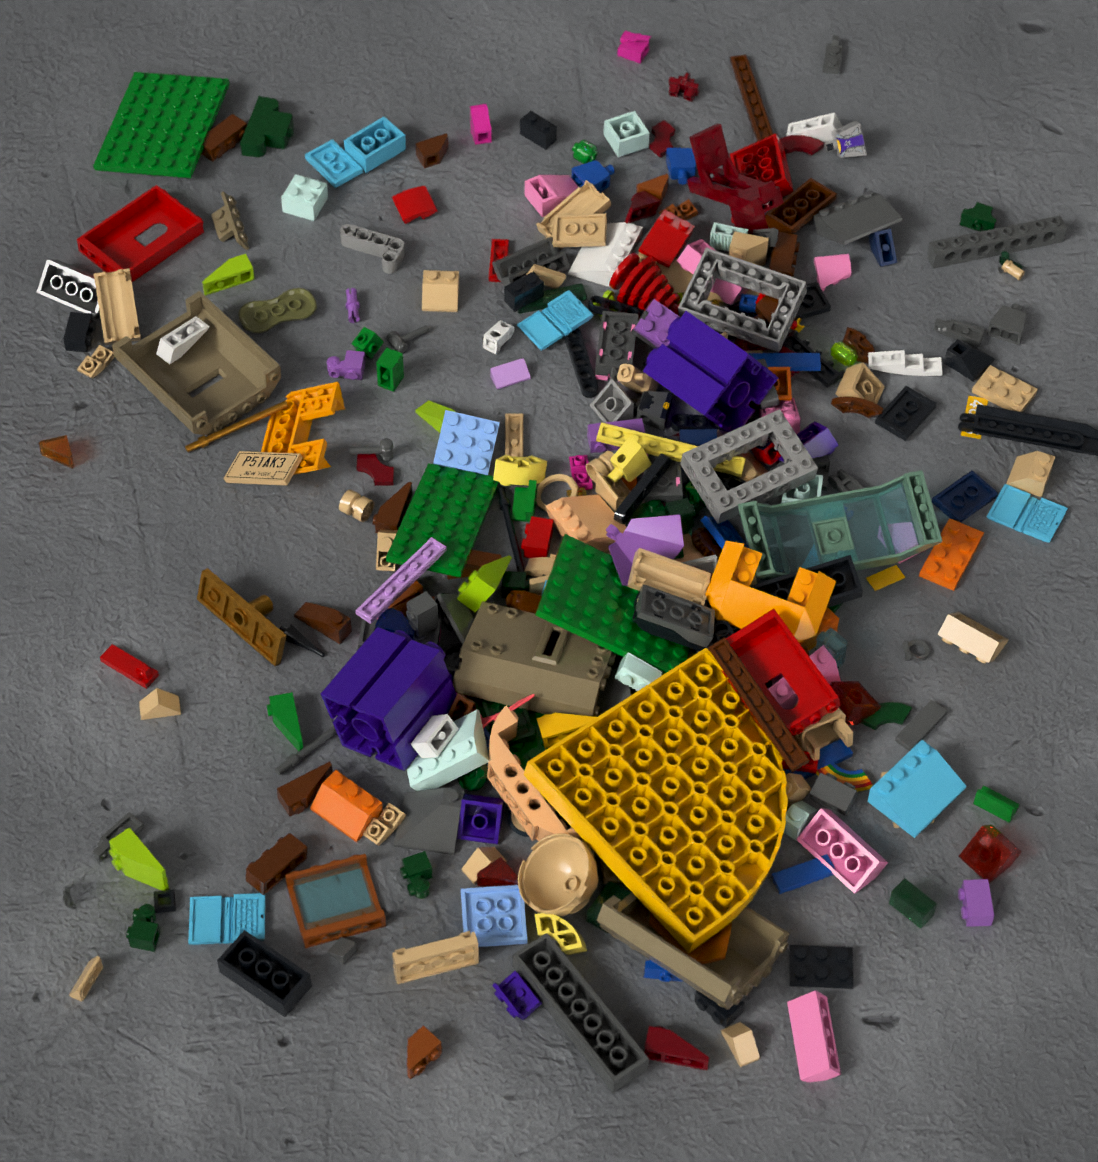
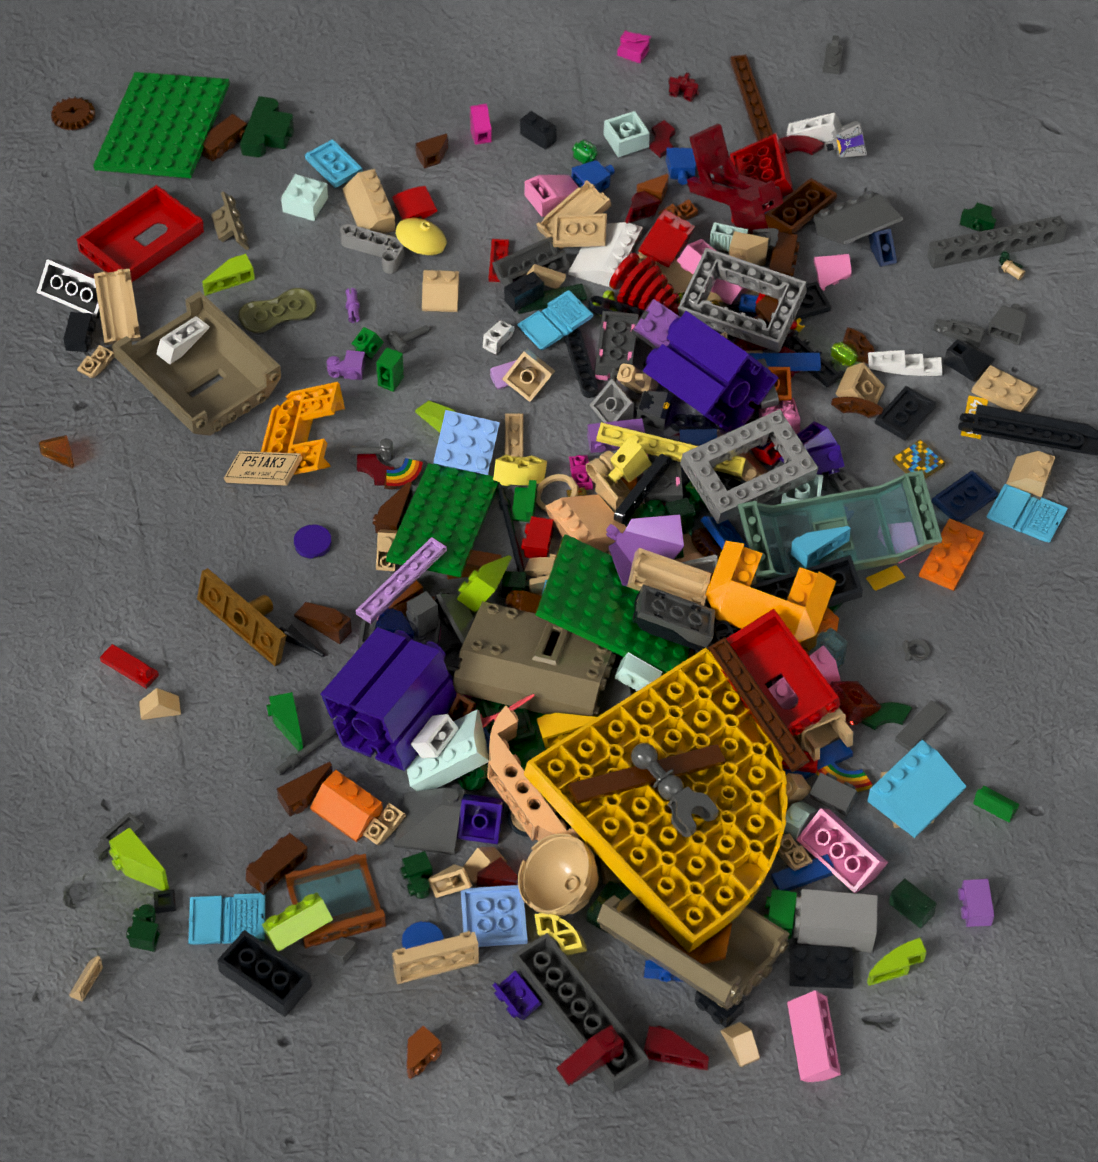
pearl gold bar [185,401,288,452] -> none
tan wheel [339,489,374,522] -> none
medium azure brick [344,117,406,173] -> none
slope [938,612,1009,664] -> none
clear red slope [959,825,1022,884] -> none
none -> reddish brown gear [51,96,95,130]
none -> lime slope [262,892,333,952]
none -> dark purple tile [294,525,332,559]
none -> tan slope [342,169,396,234]
none -> tile [384,458,423,490]
none -> light yellow dish [396,218,446,255]
none -> blue tile [402,922,444,949]
none -> tan slope [428,864,472,898]
none -> tan slope [502,349,555,402]
none -> dark red slope [556,1025,624,1086]
none -> reddish brown tile [568,744,726,804]
none -> dark grey piece [631,743,718,837]
none -> green brick [764,889,797,939]
none -> tan slope [777,833,812,871]
none -> medium azure slope [791,526,851,568]
none -> light grey brick [793,889,877,952]
none -> dark purple bracket [809,445,845,475]
none -> lime slope [867,938,926,986]
none -> tile [892,439,945,479]

